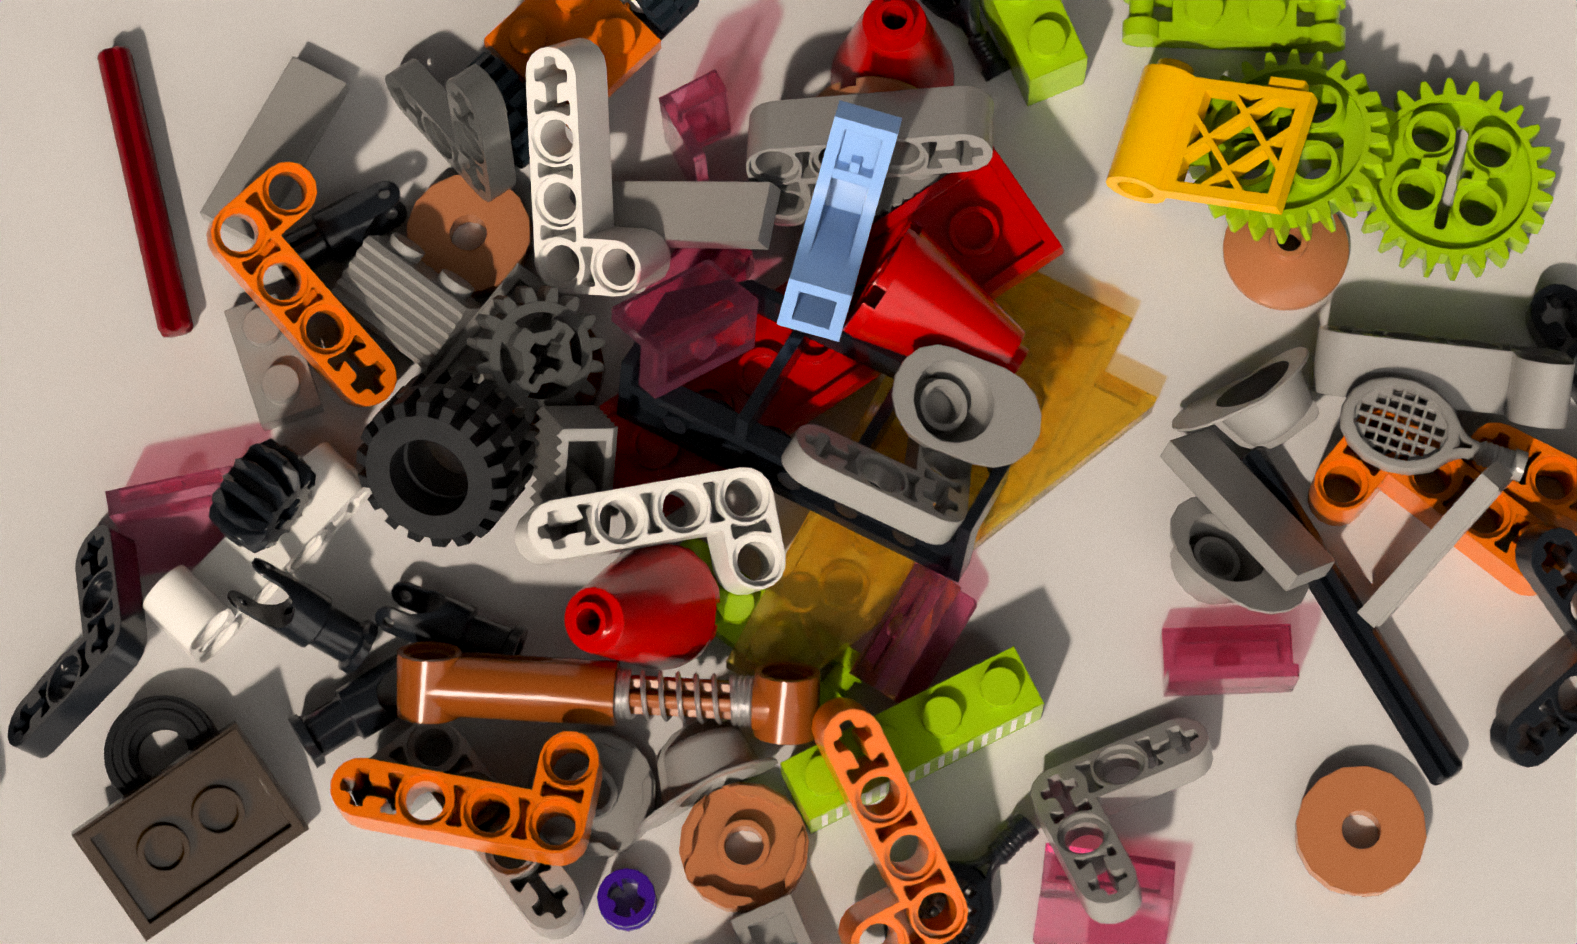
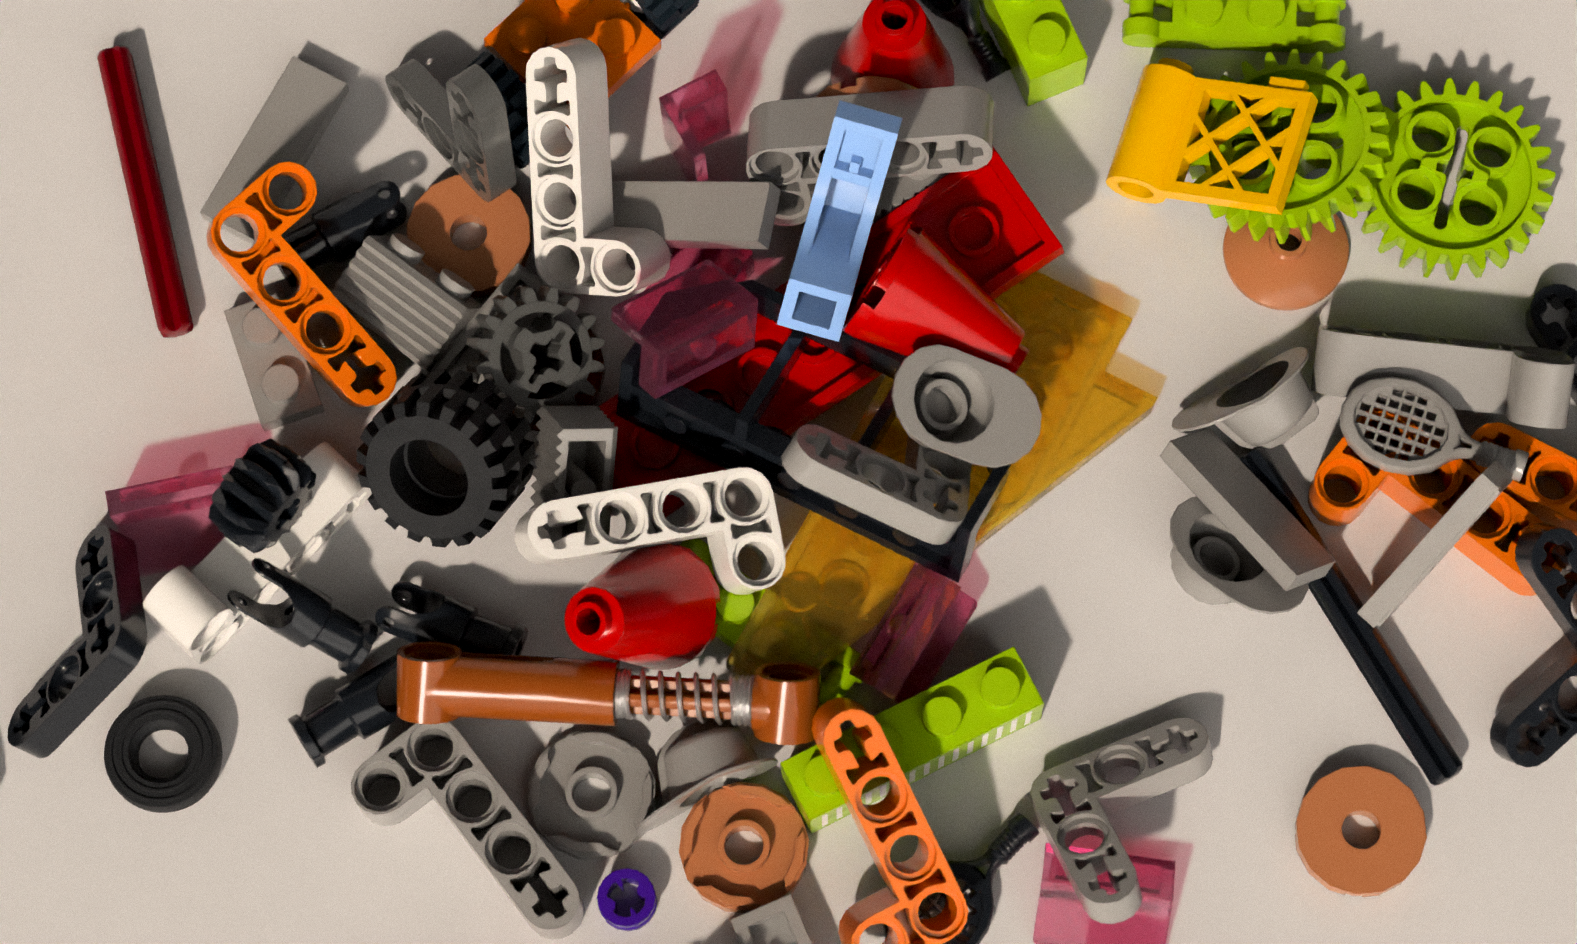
dark brown tile [71,720,310,941] -> none
orange beam [330,731,602,866] -> none
clear pink panel [1160,624,1300,697] -> none

